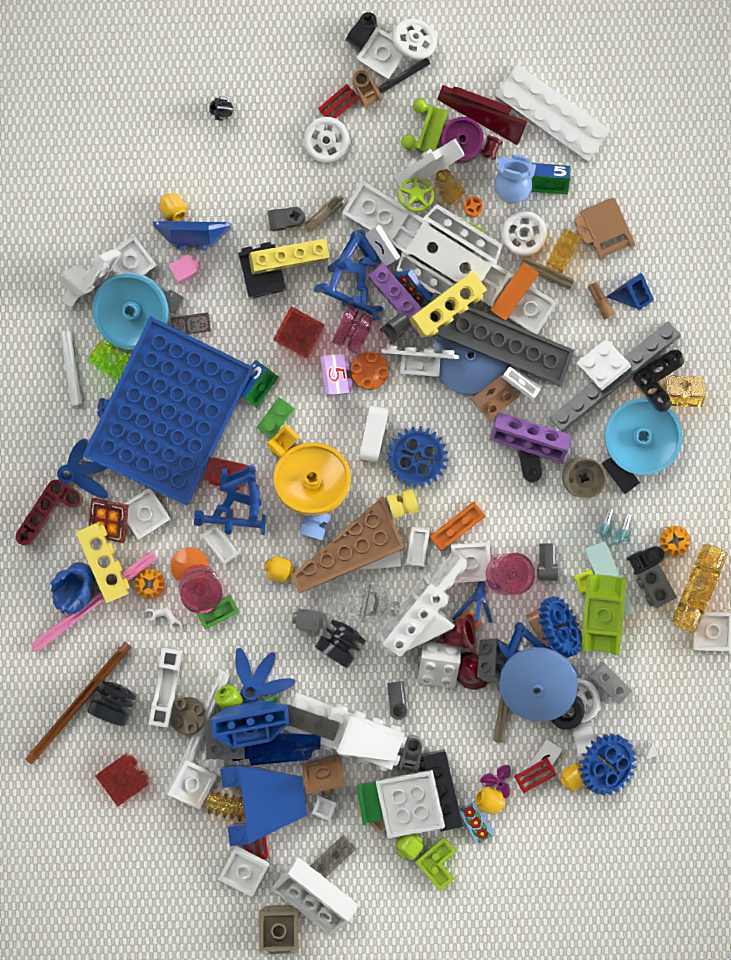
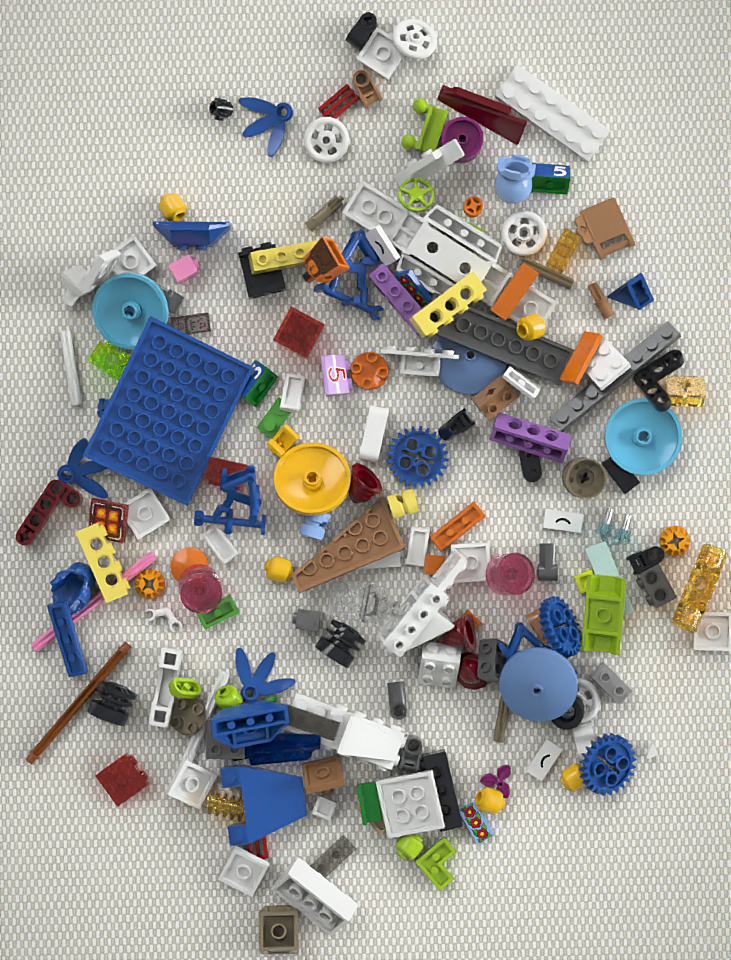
dark grey piece [267,207,305,231] -> none
clear pink wheel [332,305,374,354] -> none
black bar [378,58,431,93] -> none
dark grey piece [379,313,411,345] -> none
clear yellow piece [435,169,465,205] -> none
blue plant [452,582,492,623] -> none
dark red bush [480,135,503,160] -> none
red tile [514,757,557,794] -> none
none -> blue tile [47,600,88,677]
none -> lime plate [168,677,202,699]
none -> blue plant [239,97,293,157]
none -> white tile [280,373,305,413]
none -> torso [302,237,350,283]
none -> dark red piece [348,463,383,504]
none -> orange tile [423,554,446,574]
none -> black piece [438,408,476,441]
none -> yellow head [516,313,545,341]
none -> white tile [542,509,583,533]
none -> orange tile [560,331,603,385]

